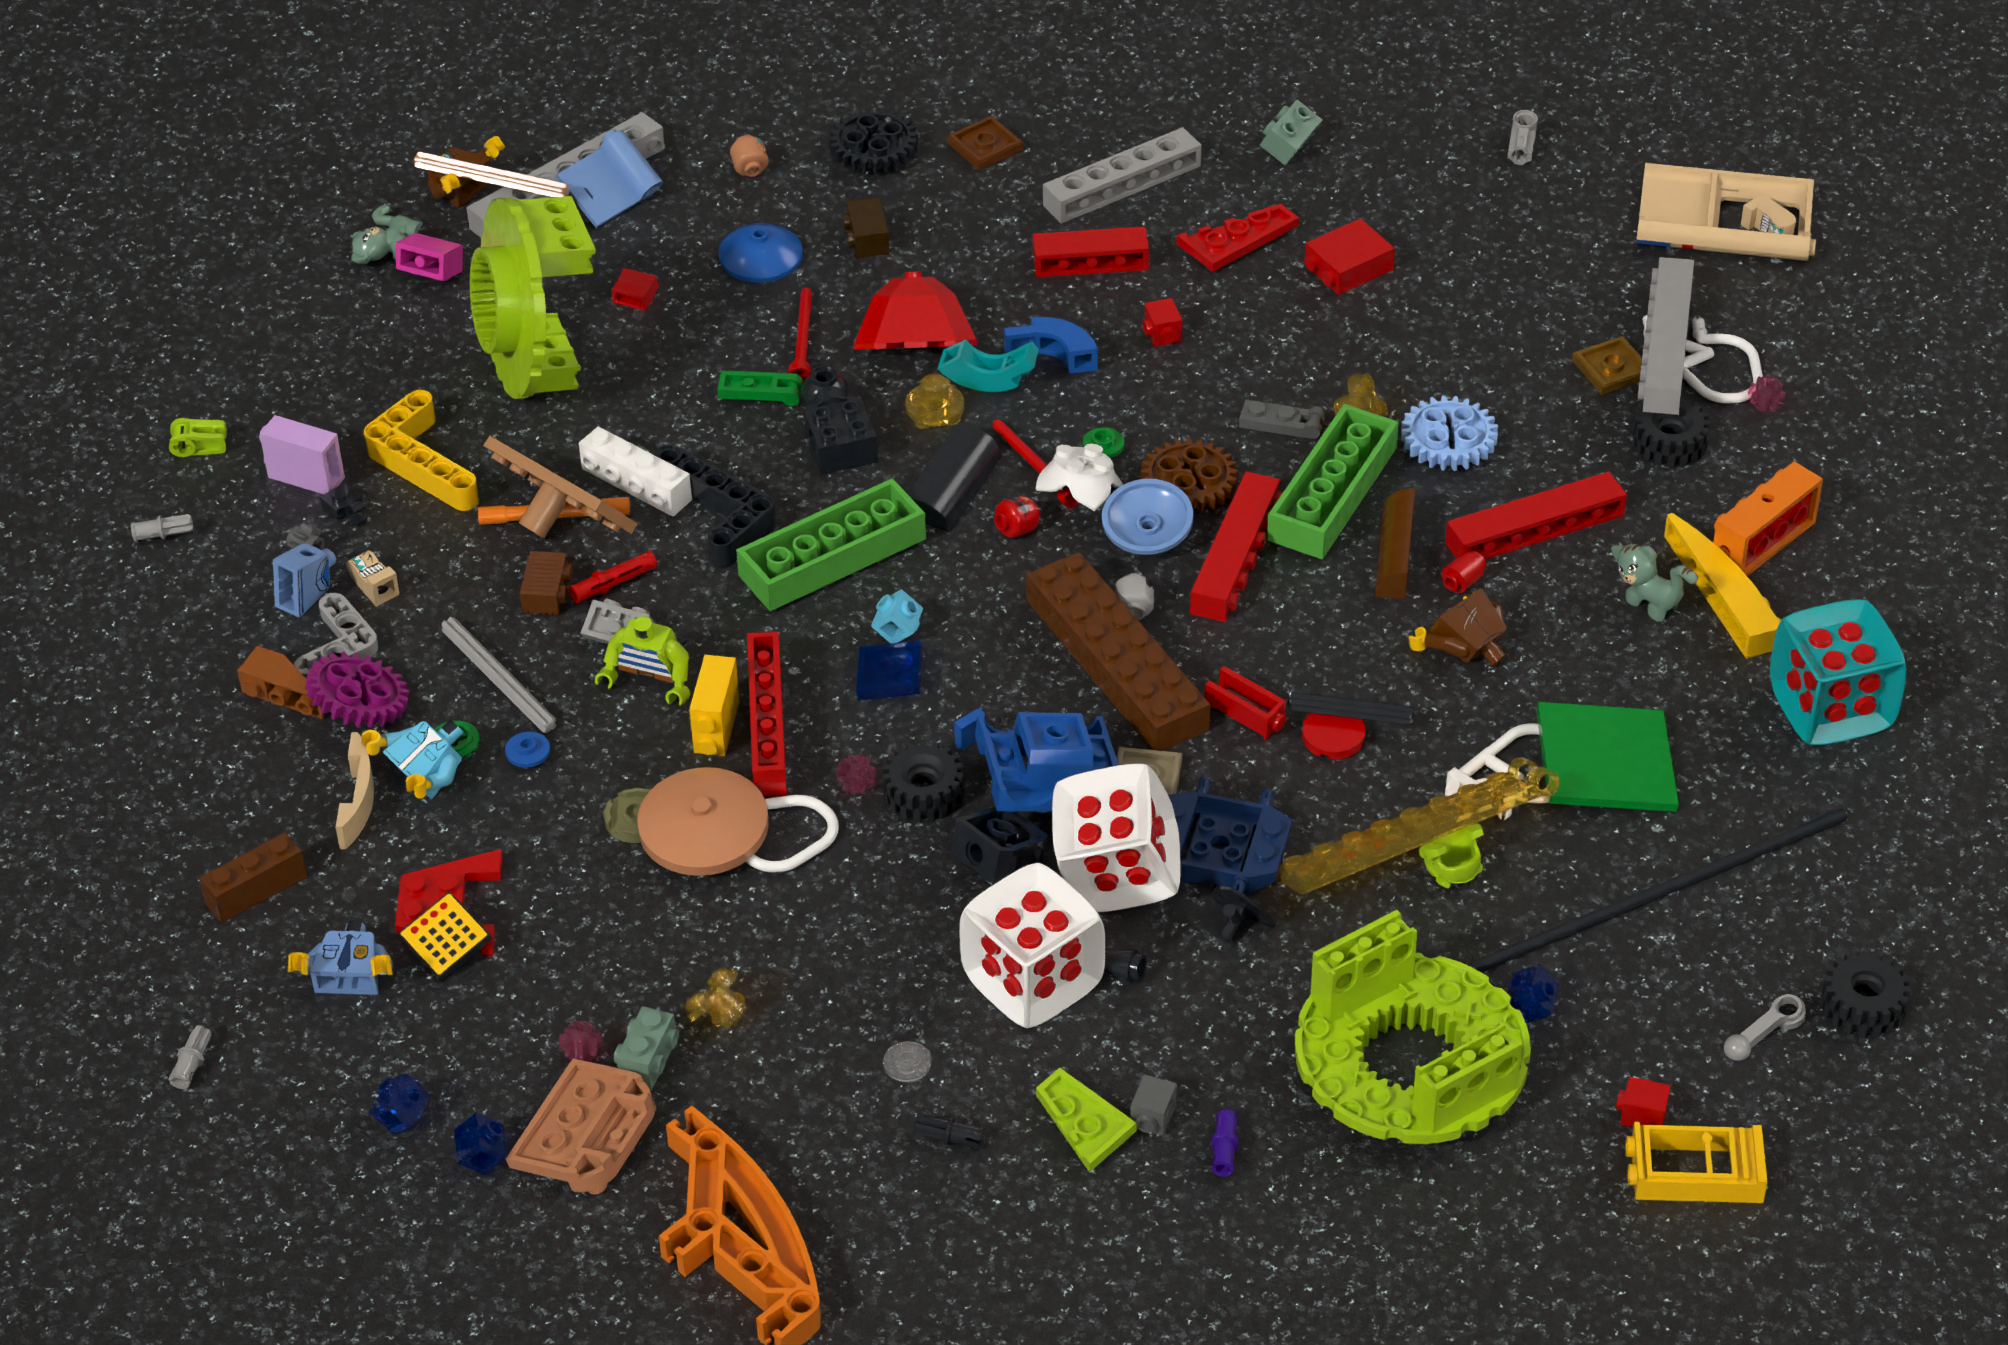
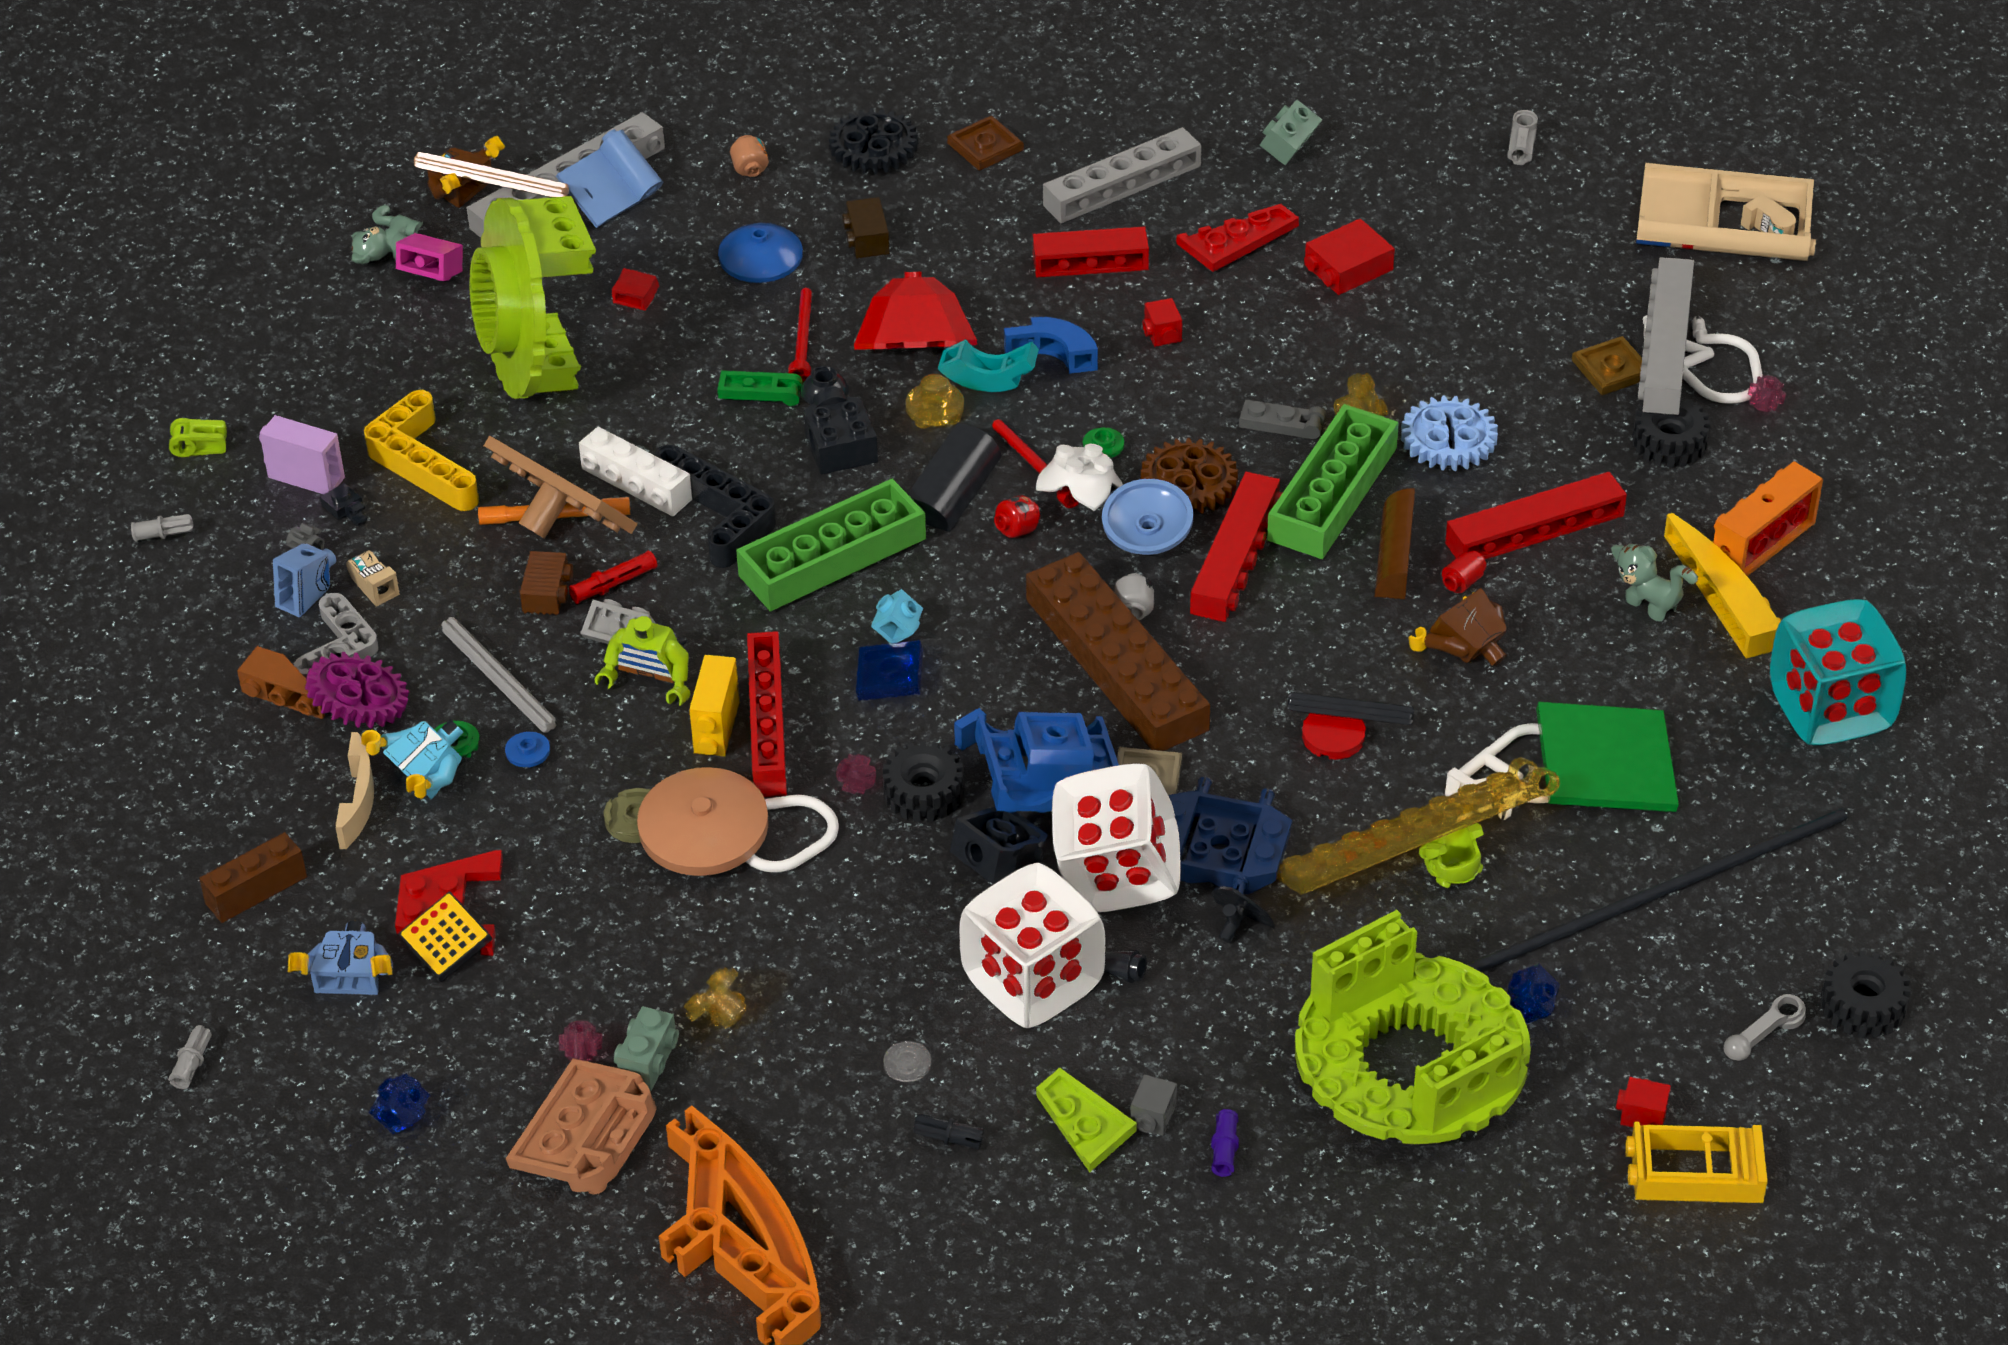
clear blue brick [454,1112,507,1175] -> none
red window [1204,666,1287,741] -> none

